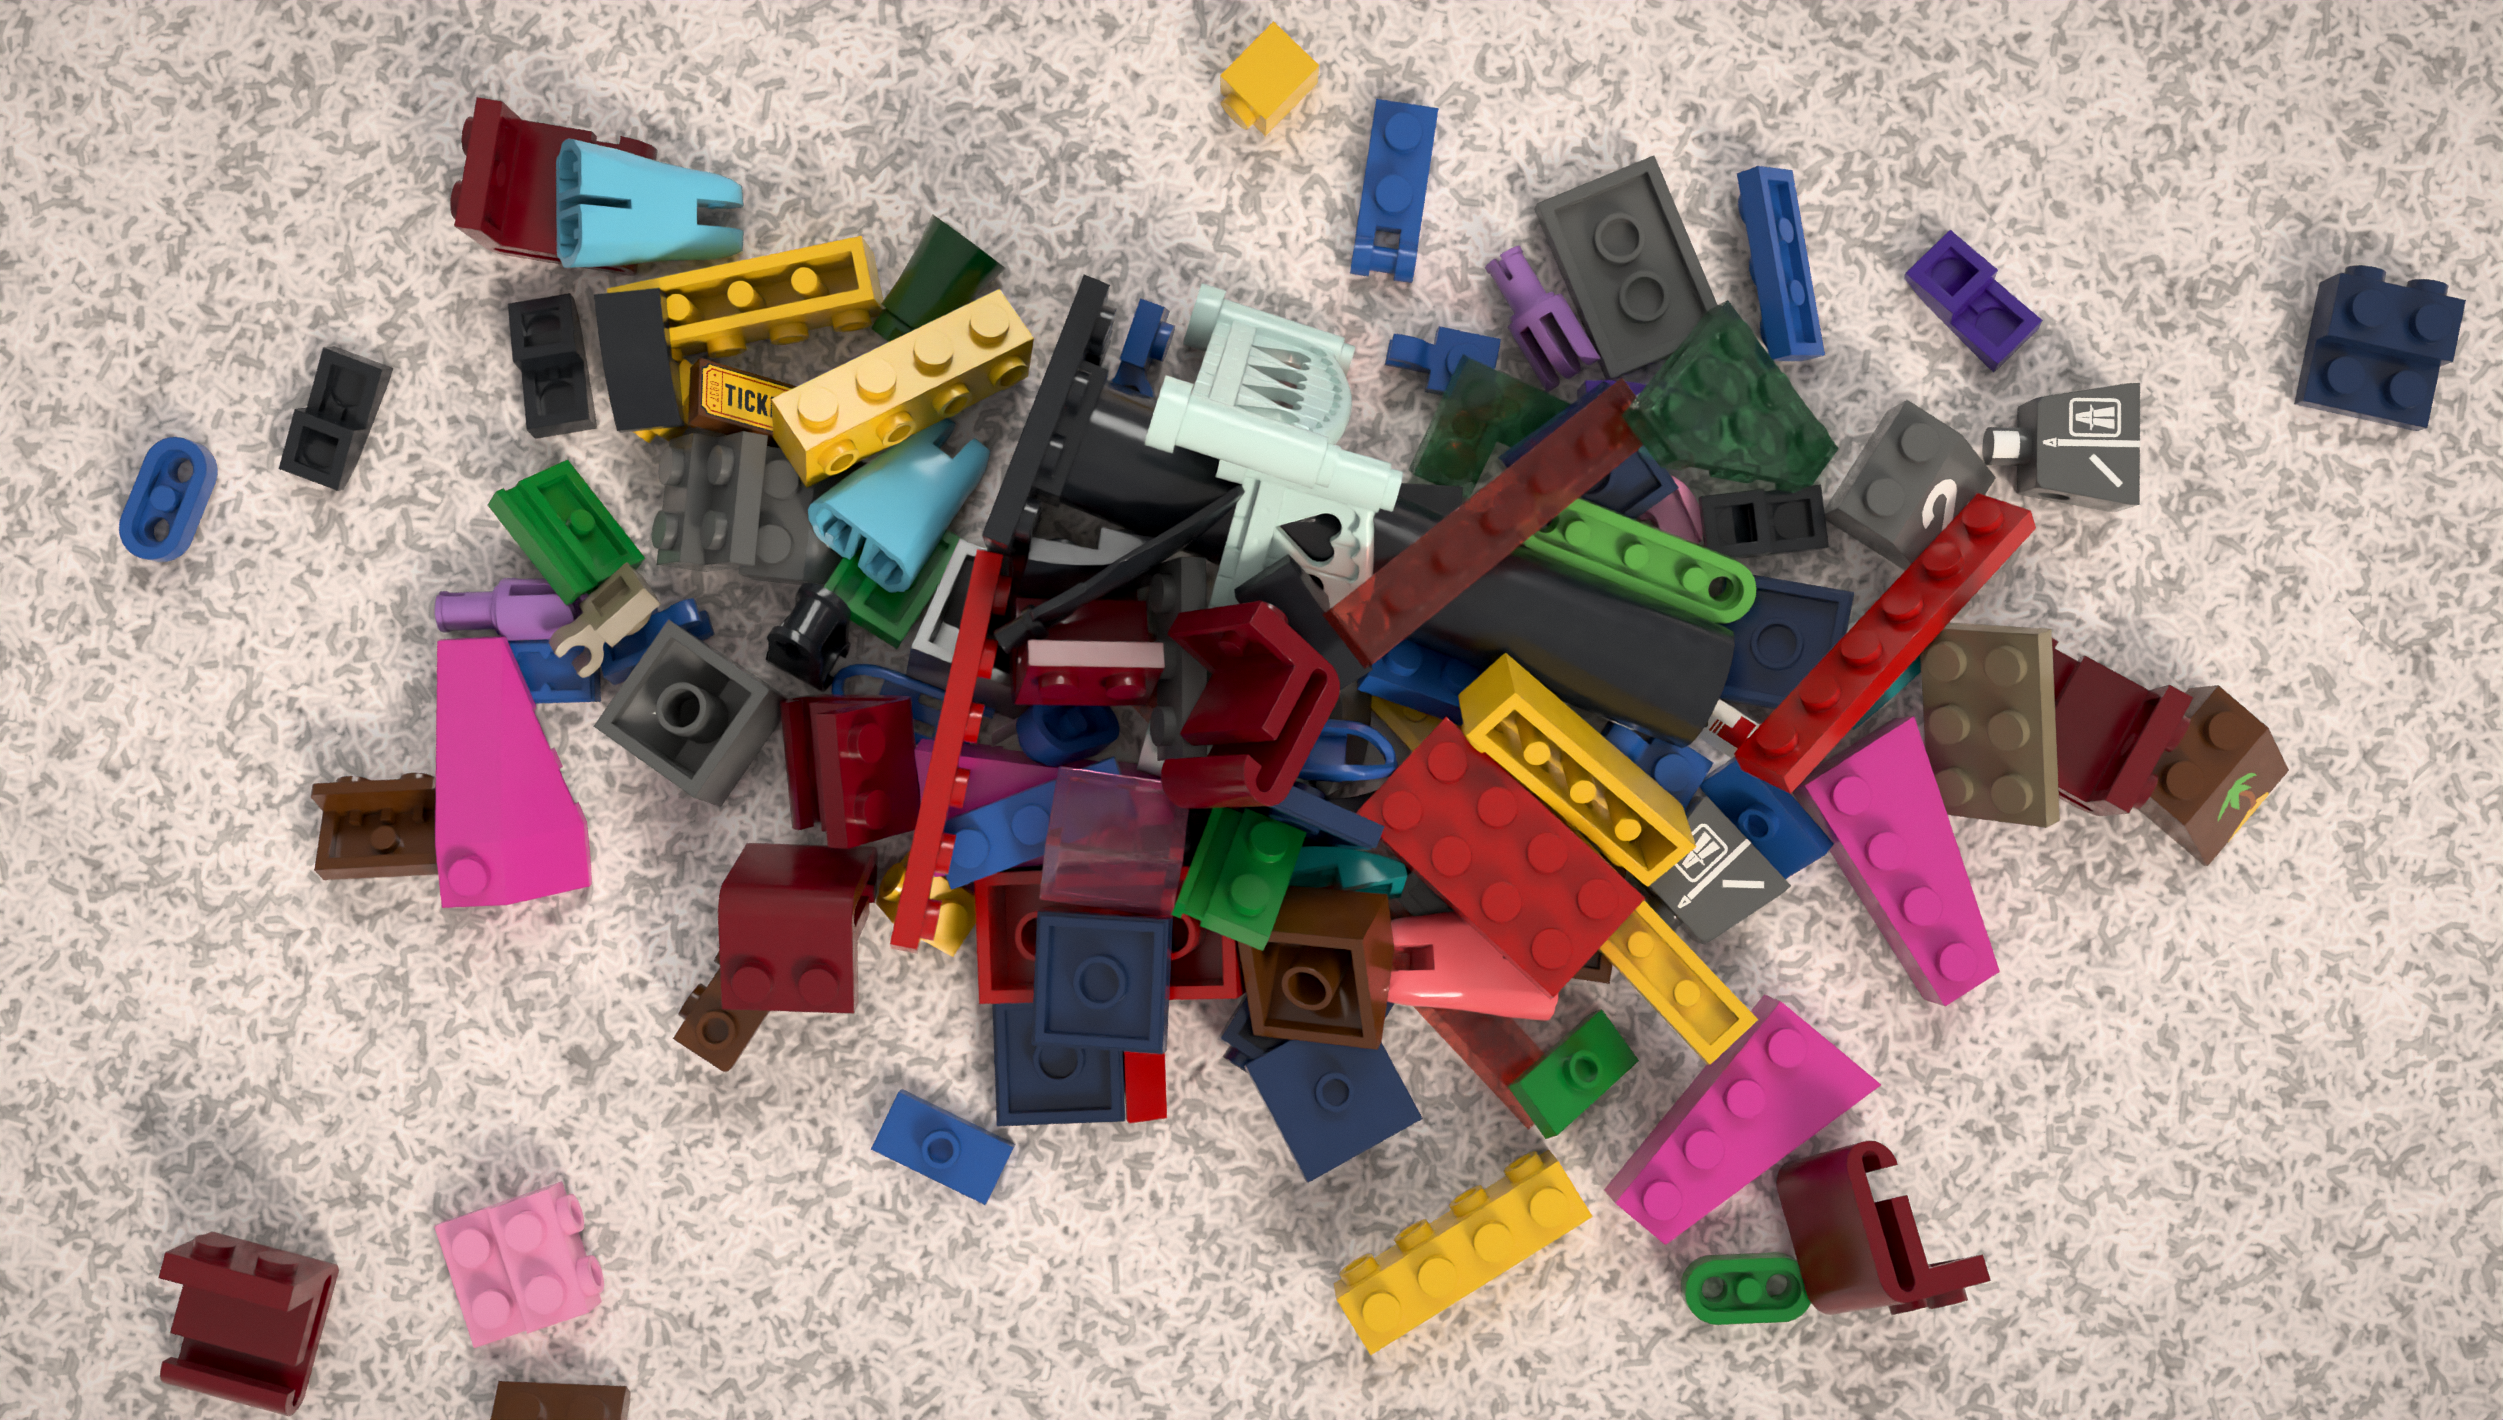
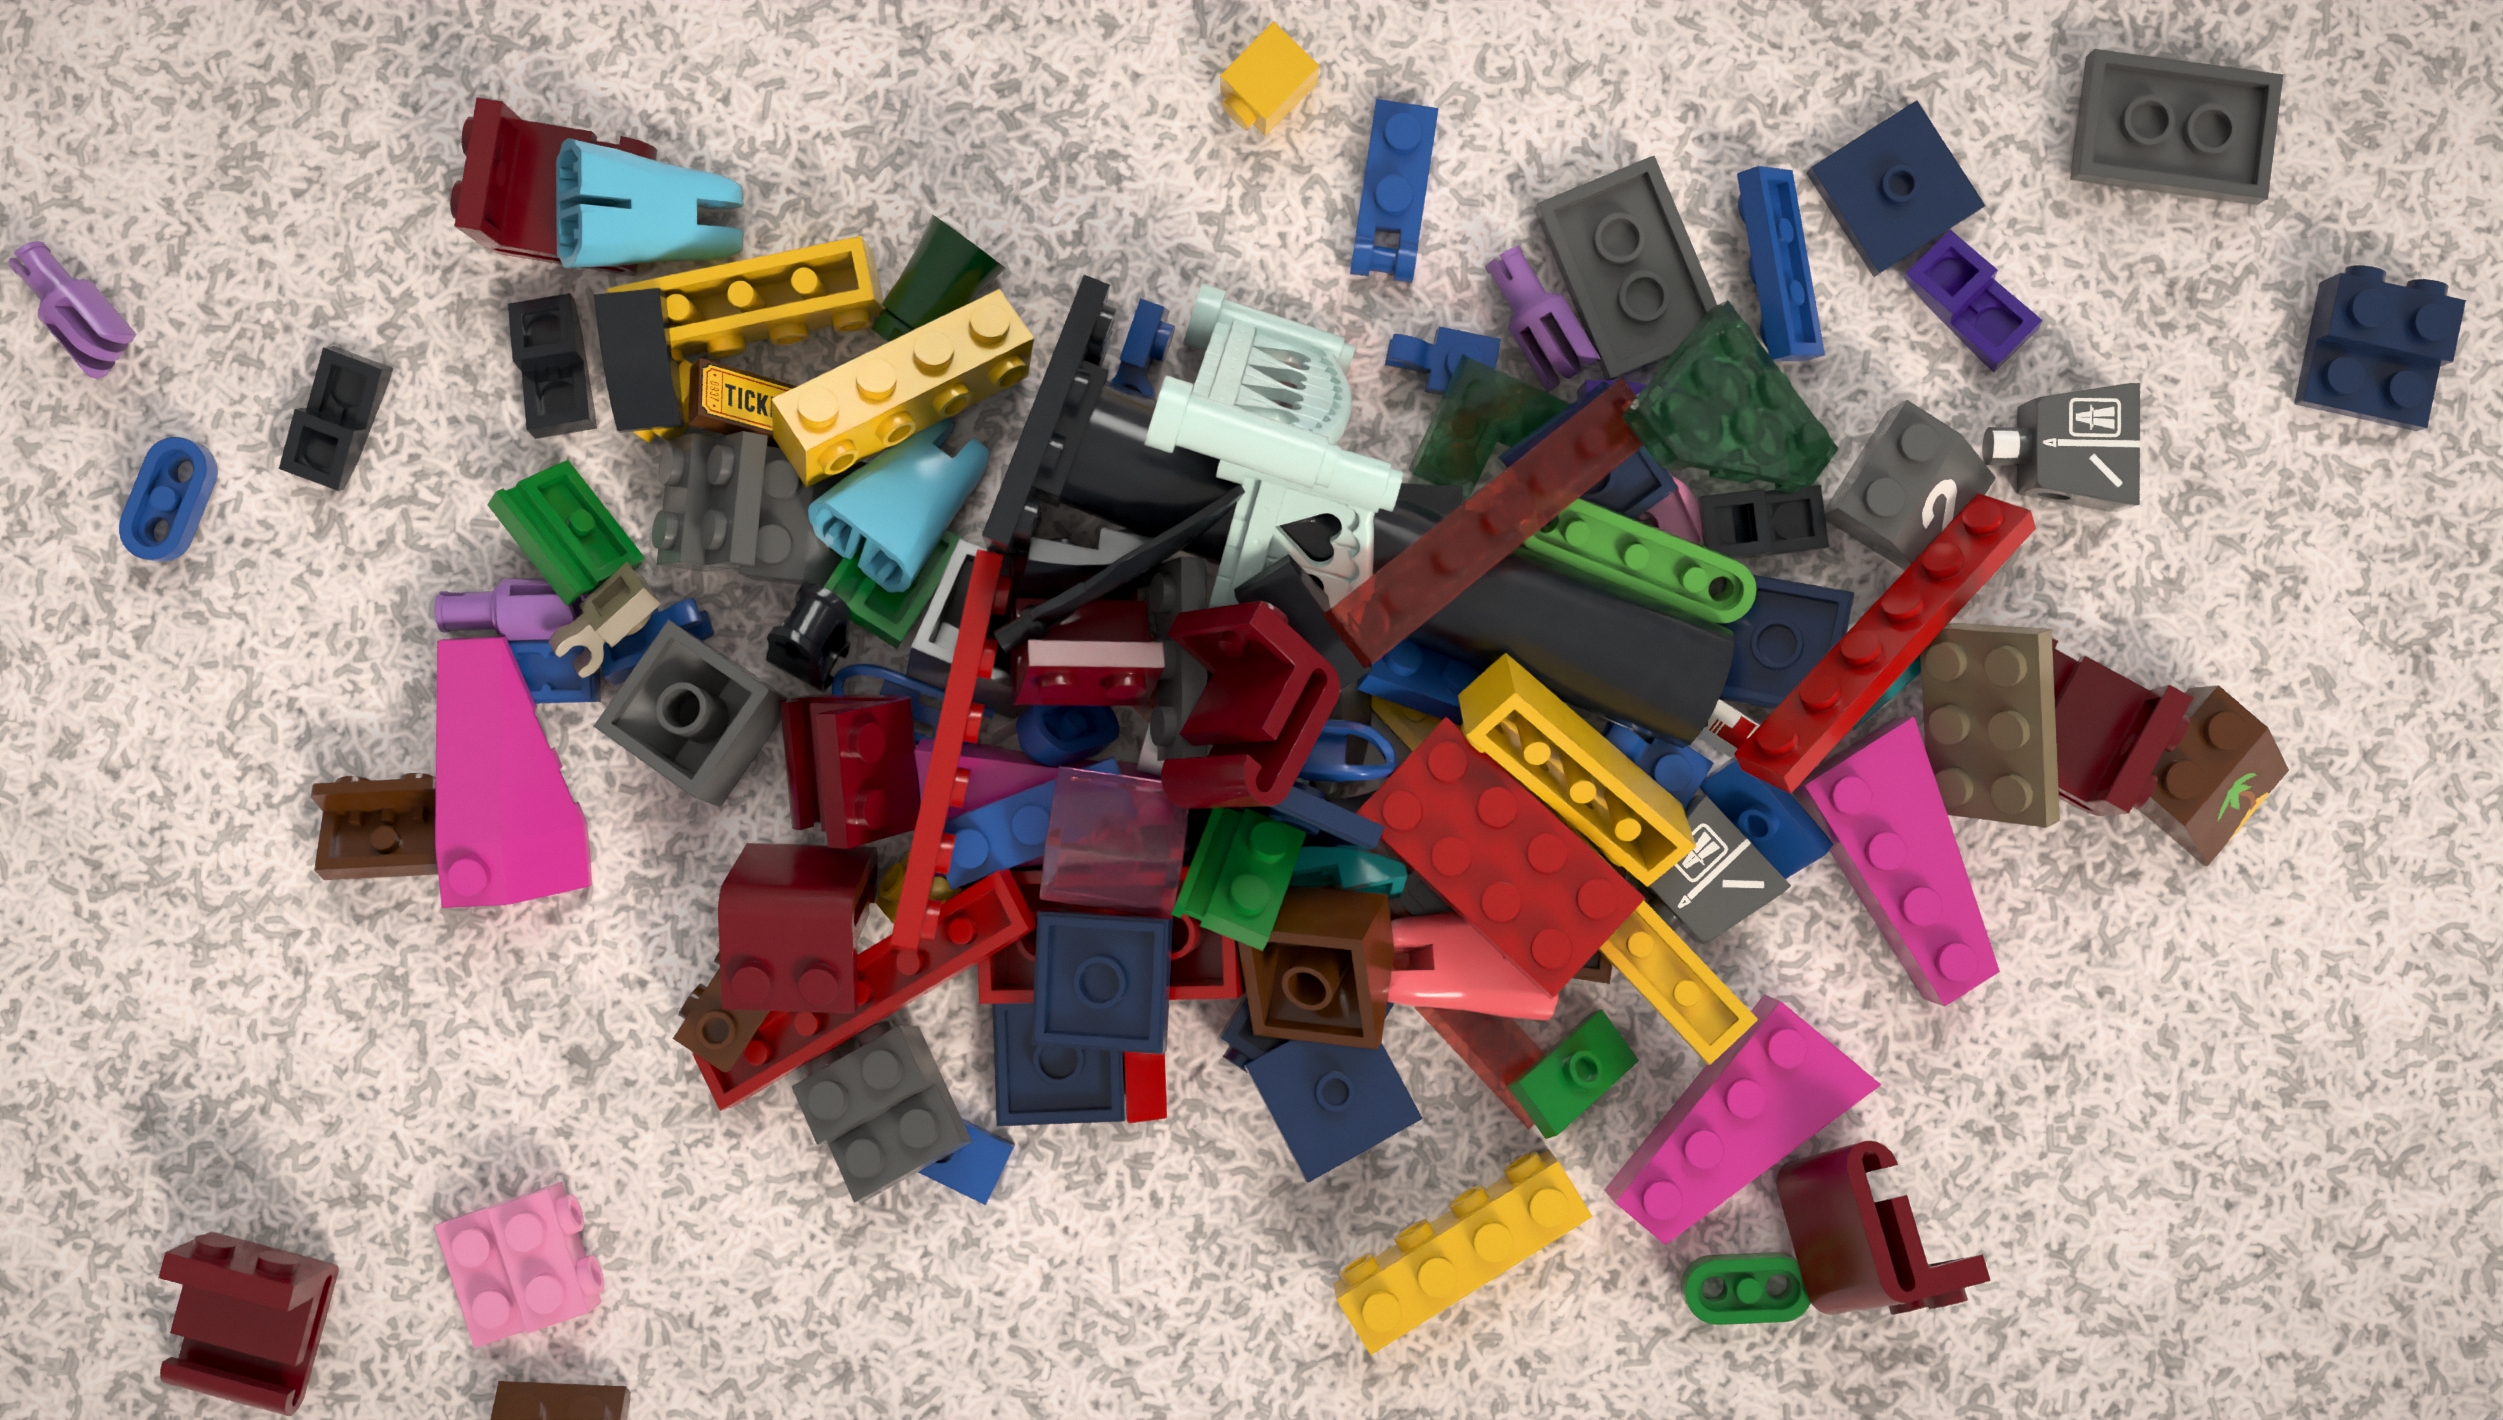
none -> medium lavender arm [9,241,137,379]
none -> red plate [692,869,1037,1111]
none -> dark grey plate [791,1020,972,1203]
none -> dark blue plate [1806,100,1986,277]
none -> dark grey plate [2070,49,2284,205]

